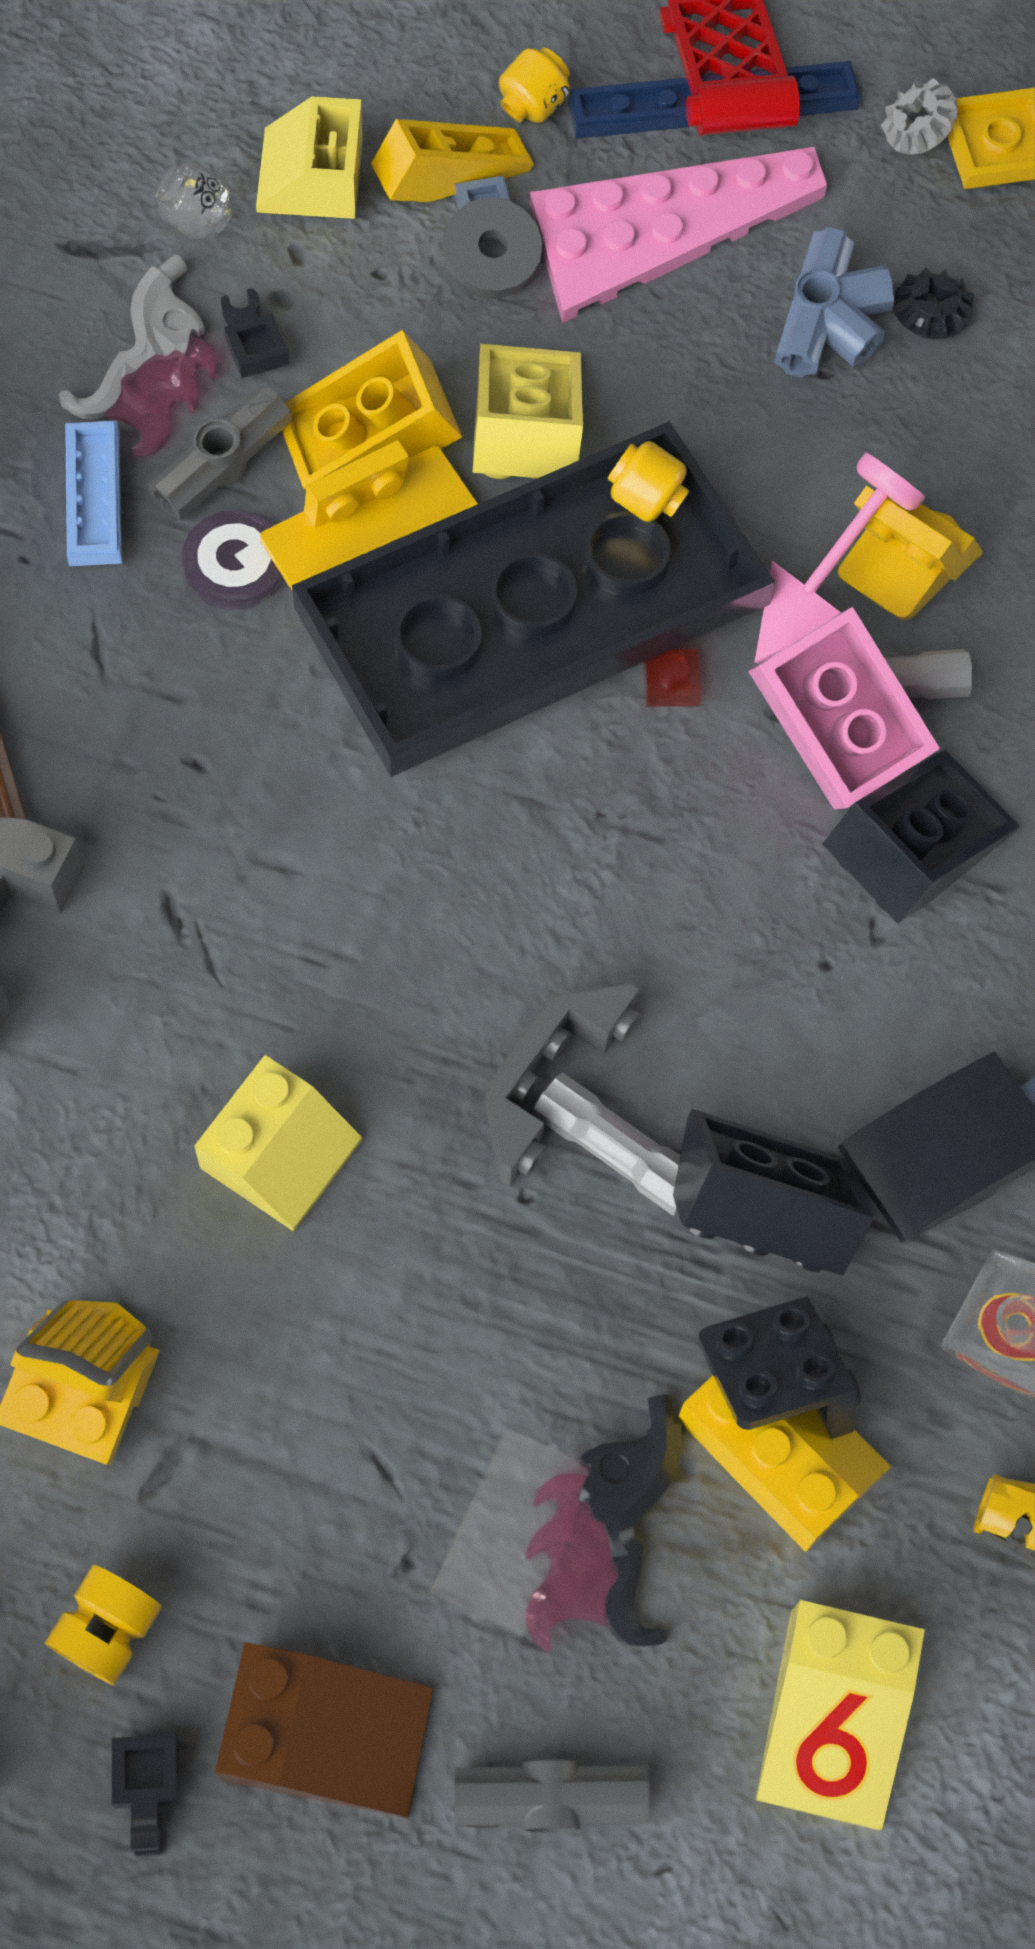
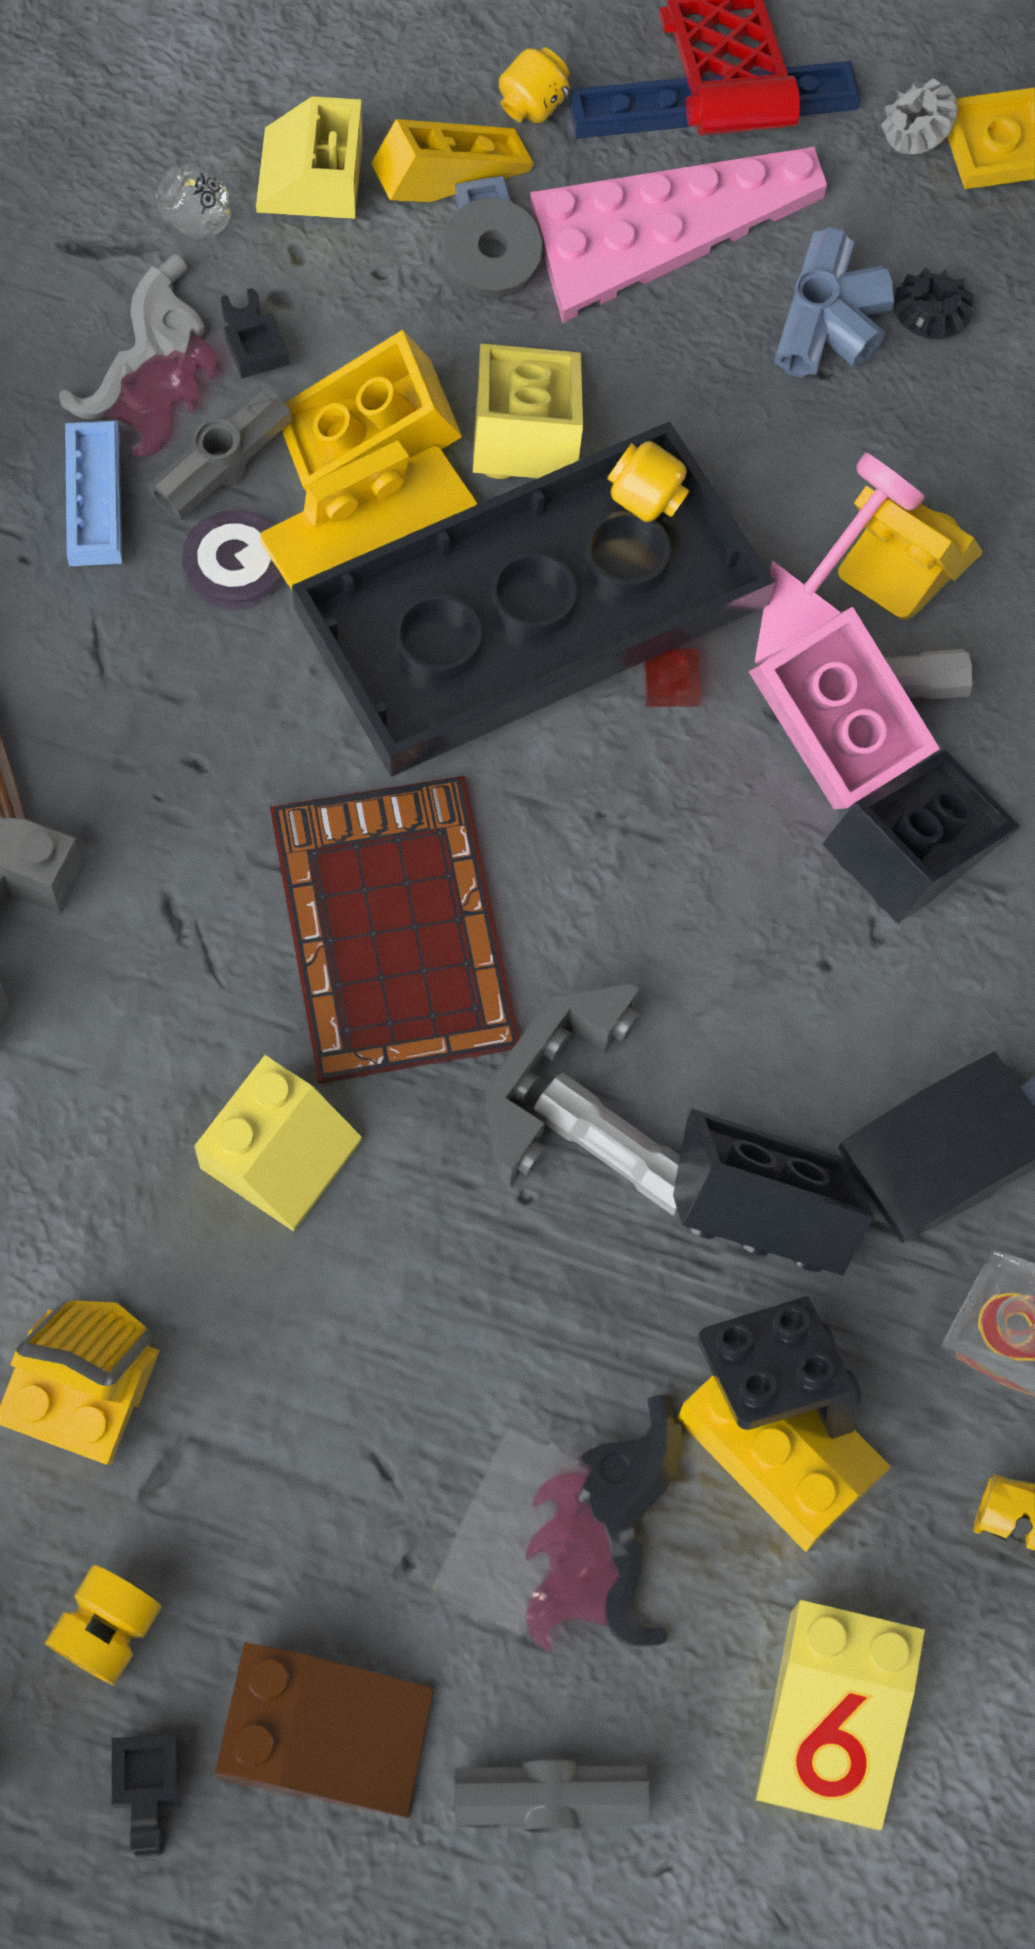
none -> piece [270,776,519,1084]

